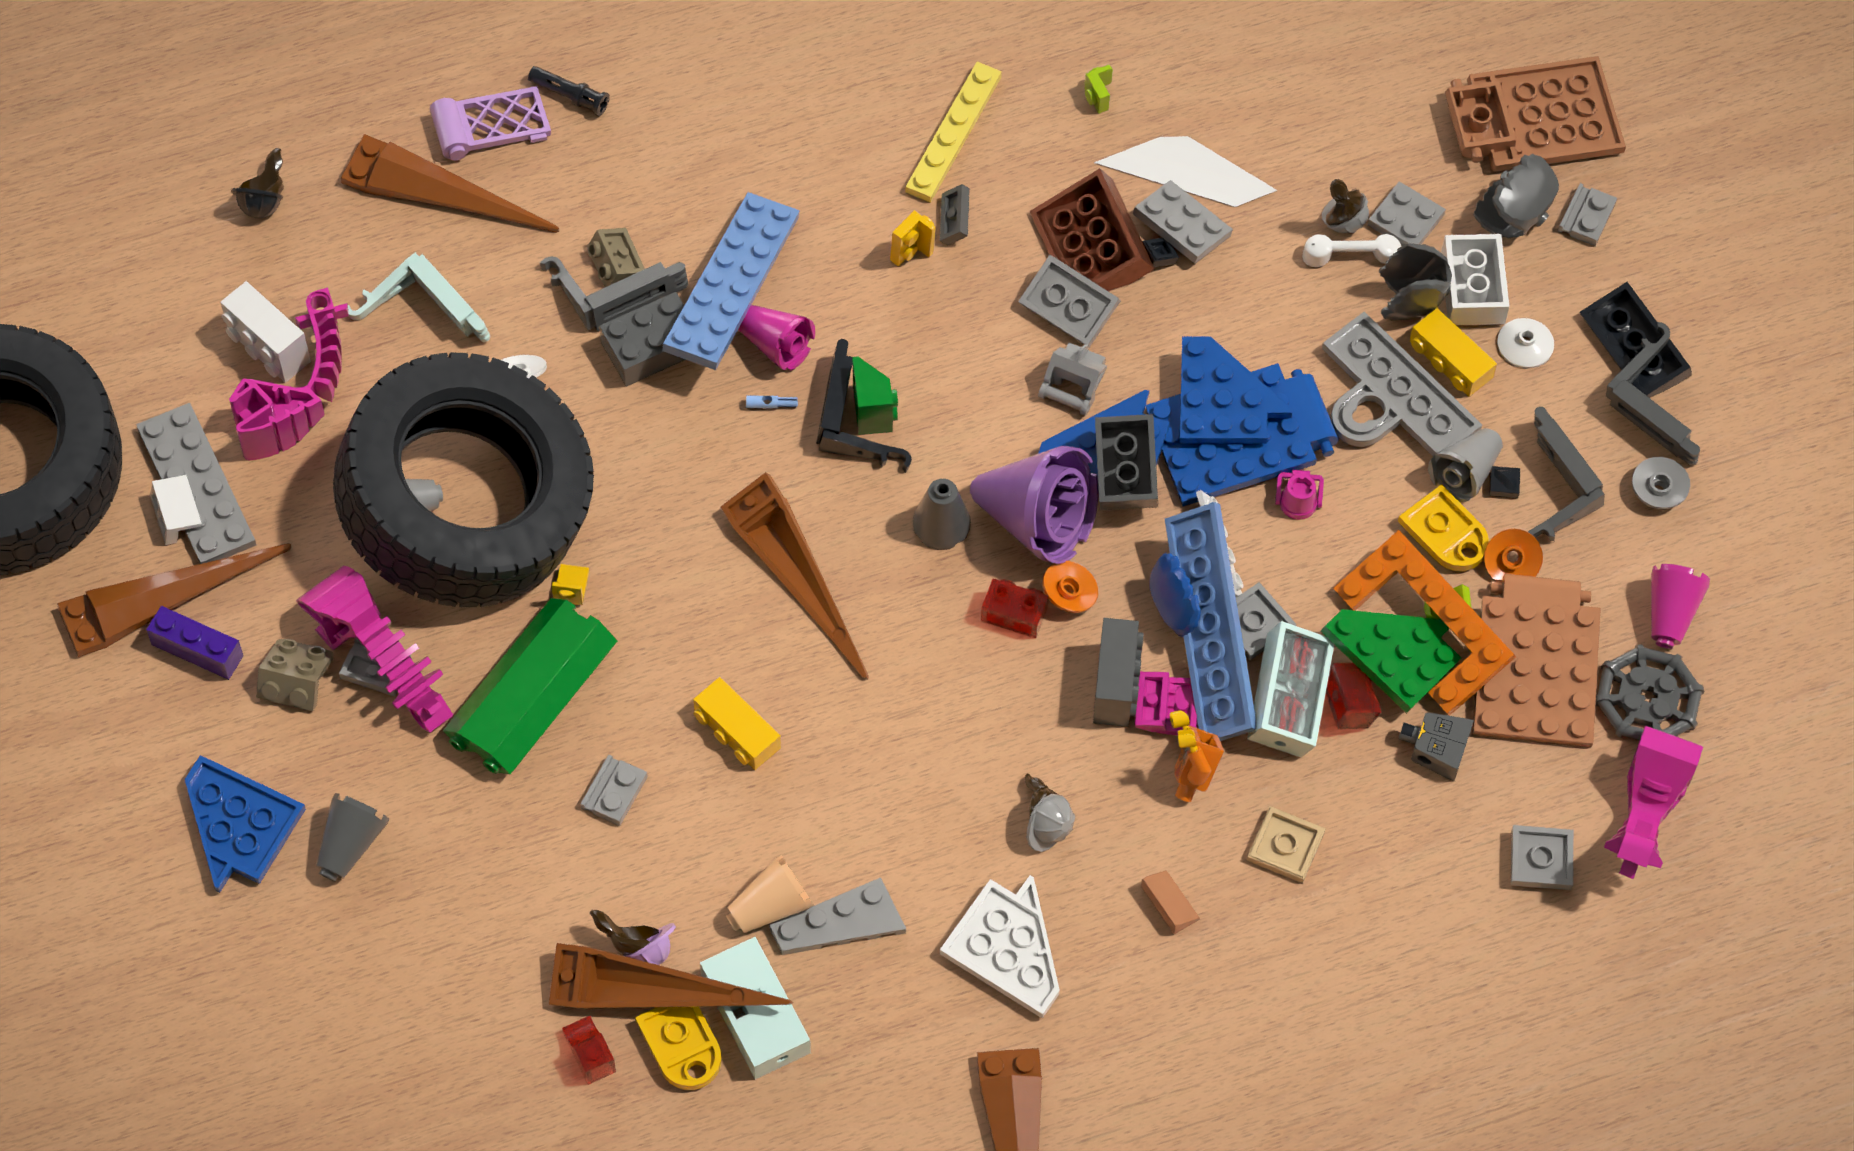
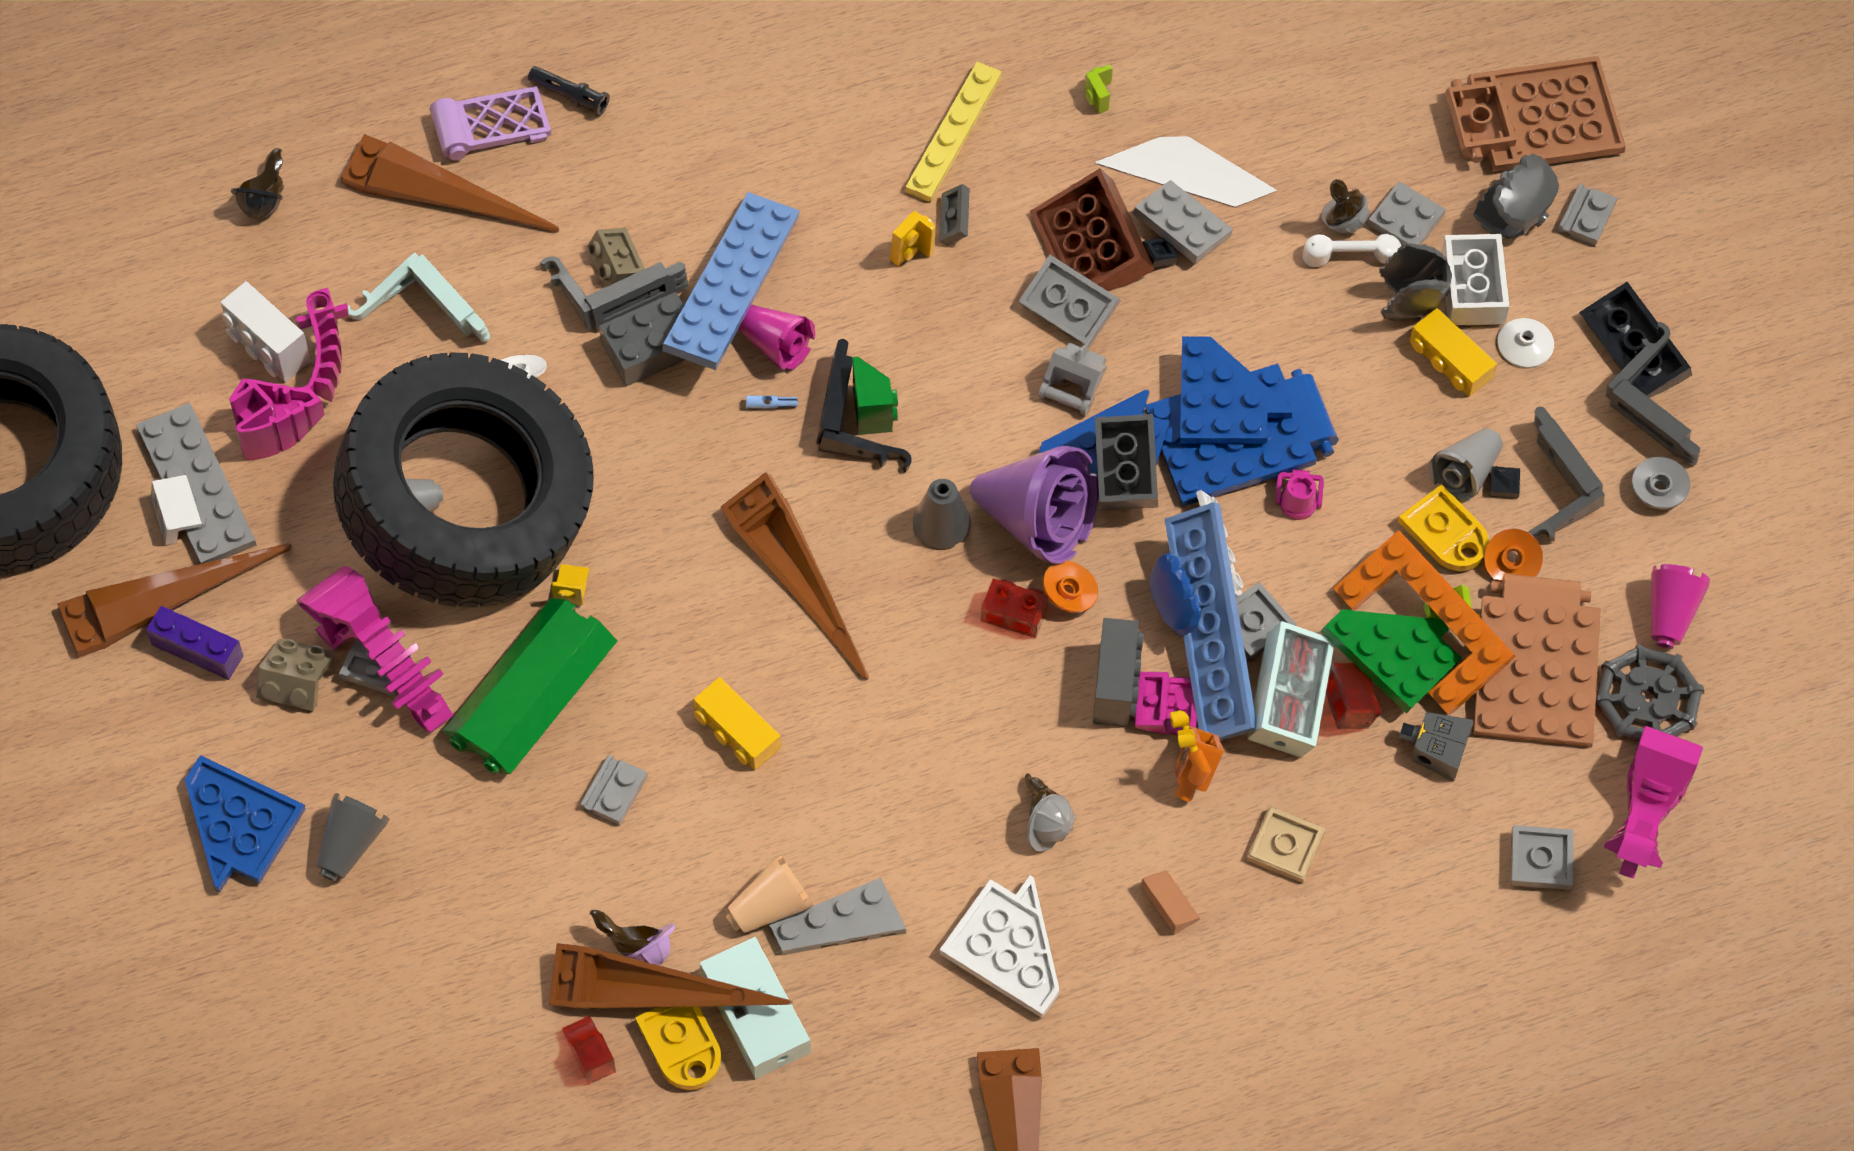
light grey plate [1322,312,1482,456] -> none

